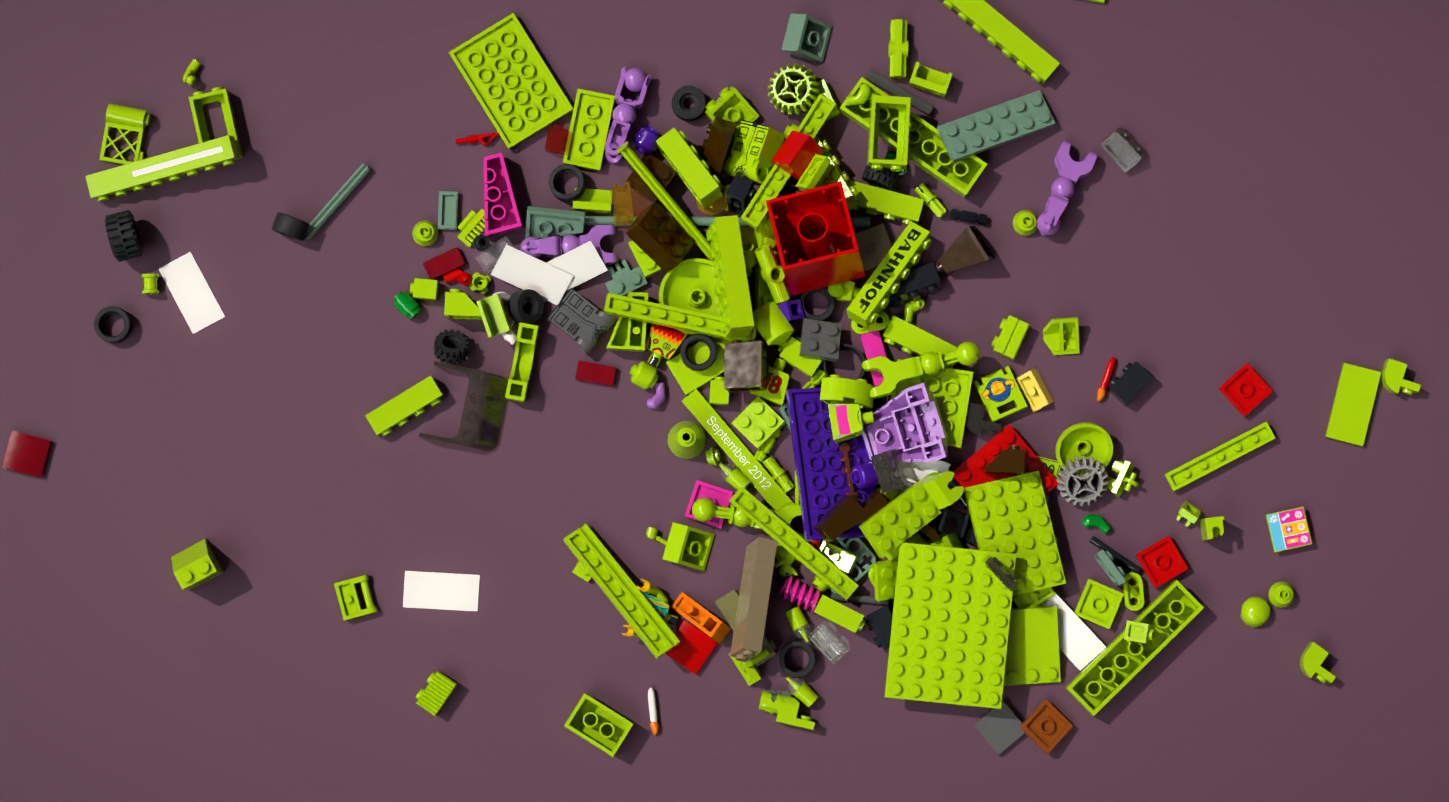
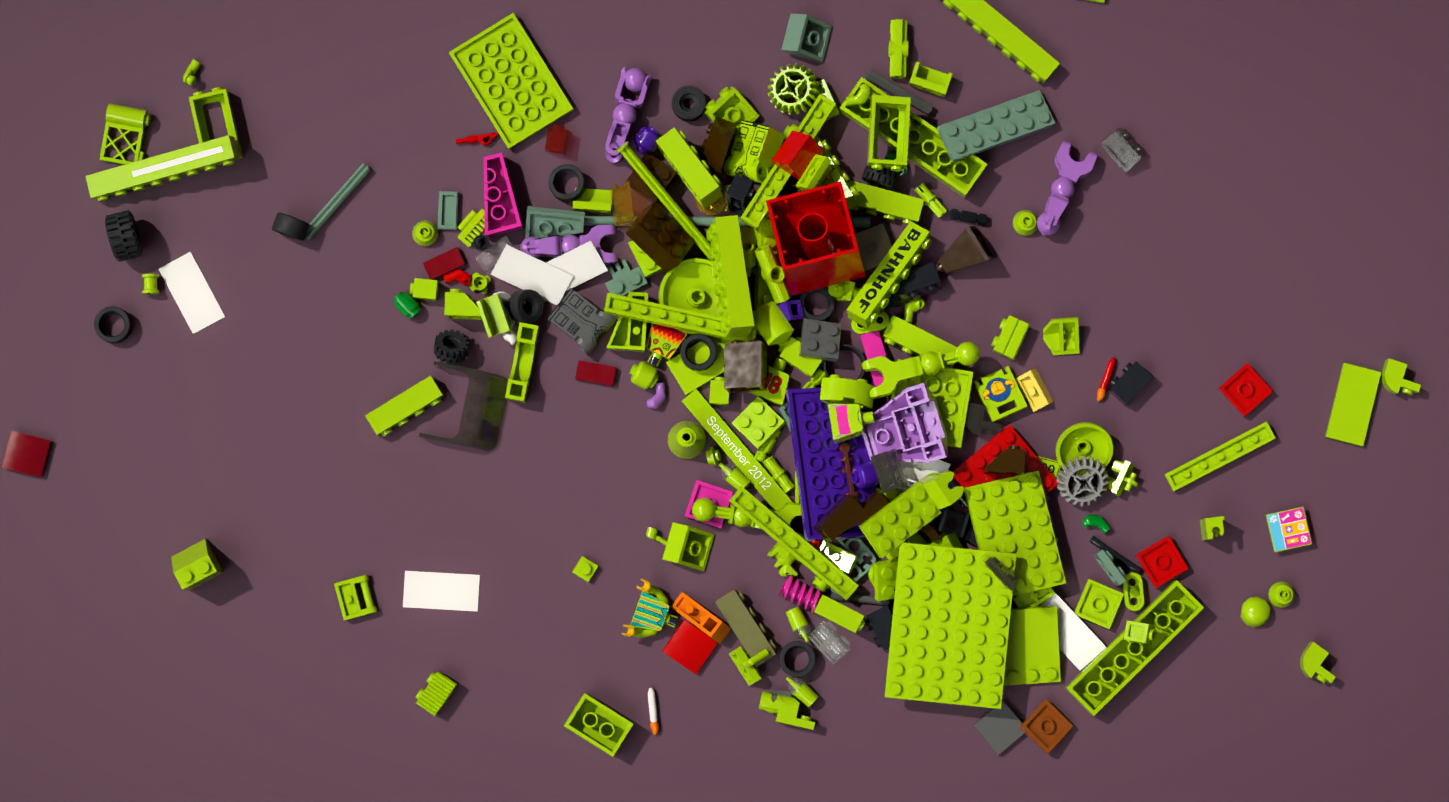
lime plate [563,89,615,171] -> none
lime plate [563,524,680,659] -> none
dark tan brick [730,537,777,662] -> none
lime tile [1177,500,1201,527] -> none

